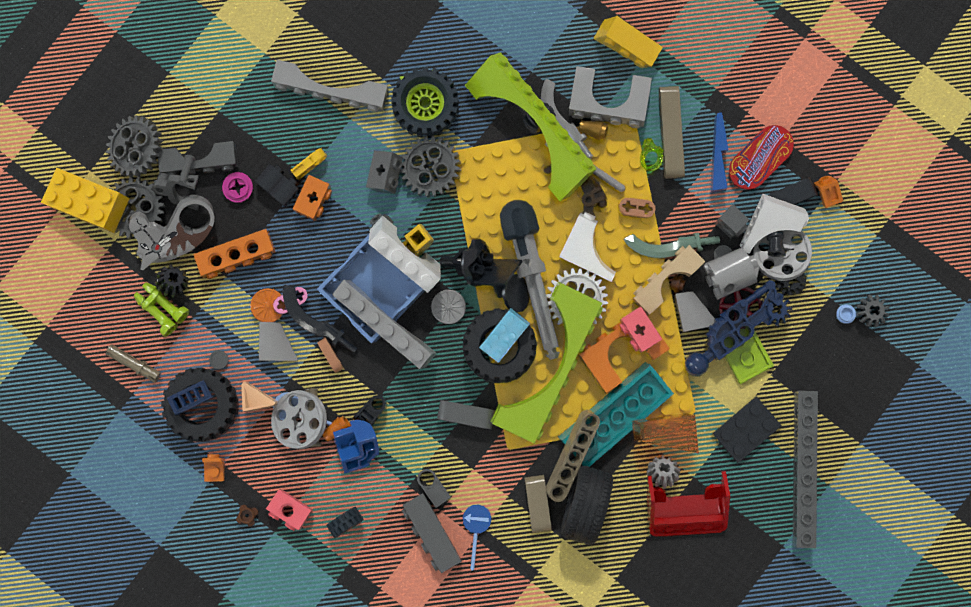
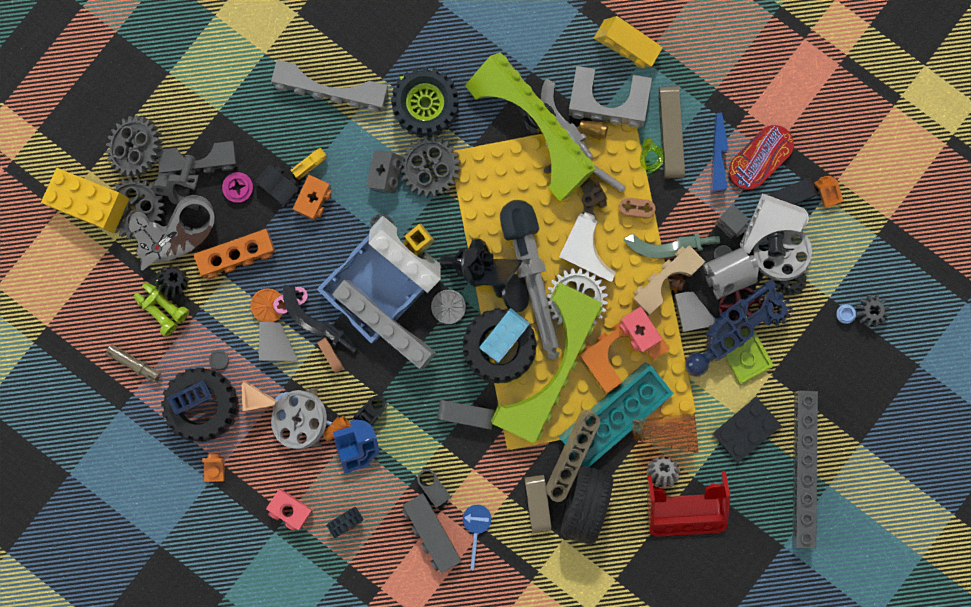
reddish brown plate [236,505,258,526] -> none

